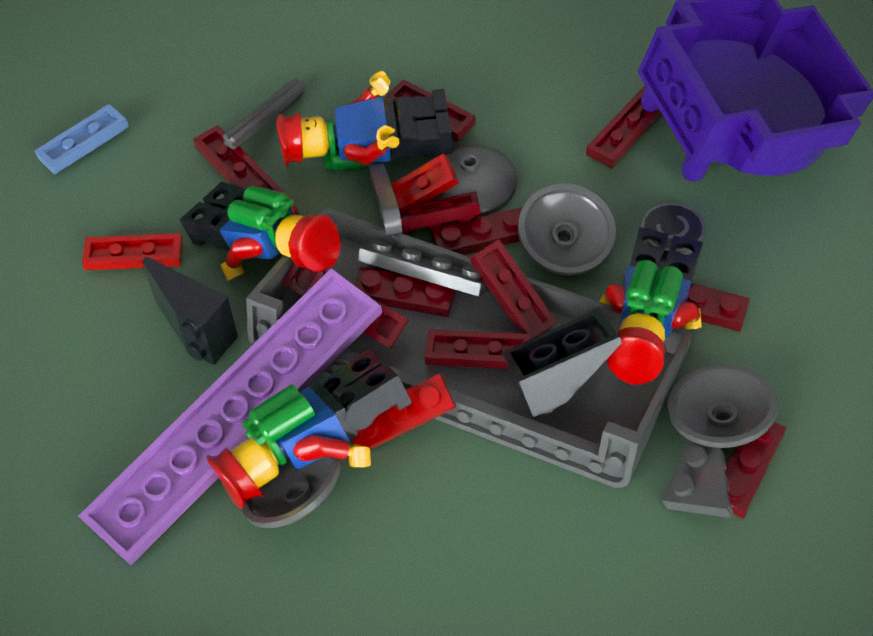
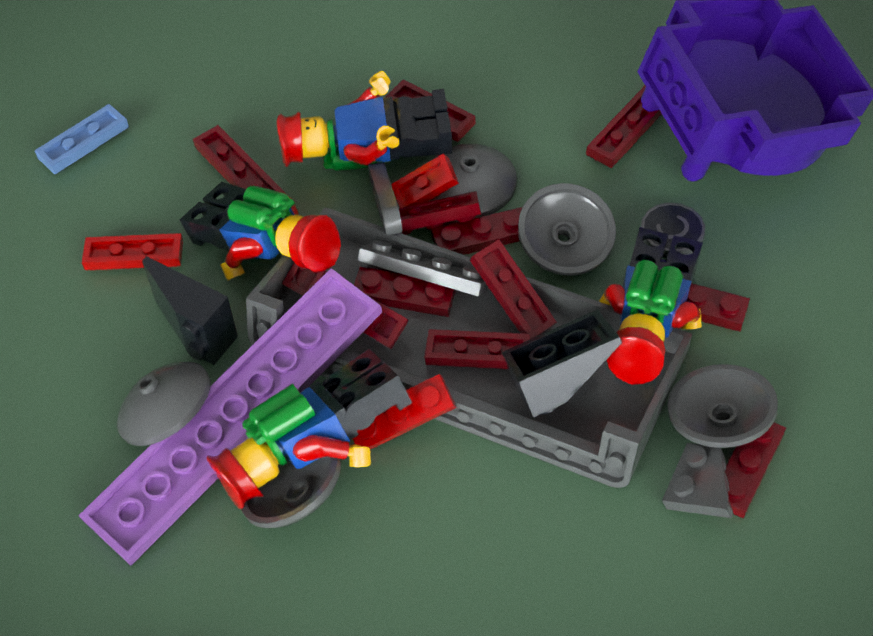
dark grey axle [223,78,305,149] -> none
none -> dark grey dish [117,362,211,446]

